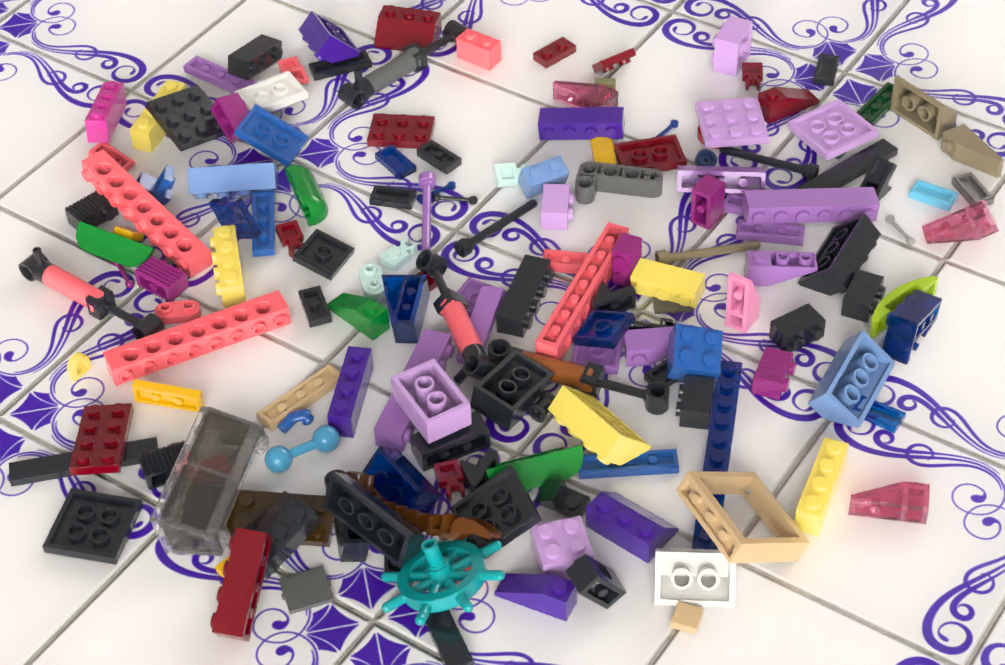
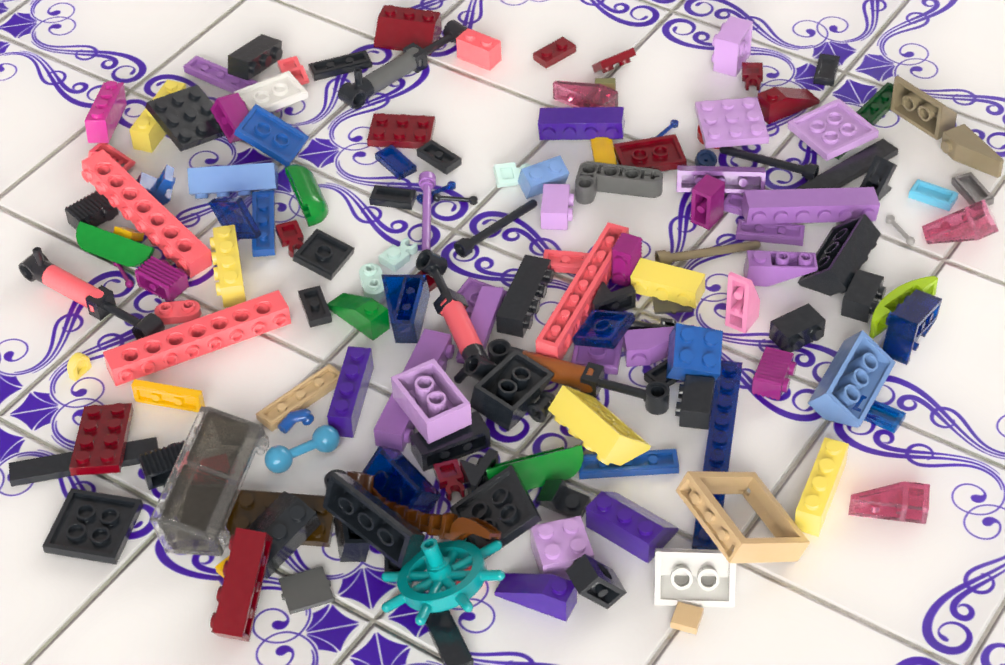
dark purple slope [299,11,361,63] -> none

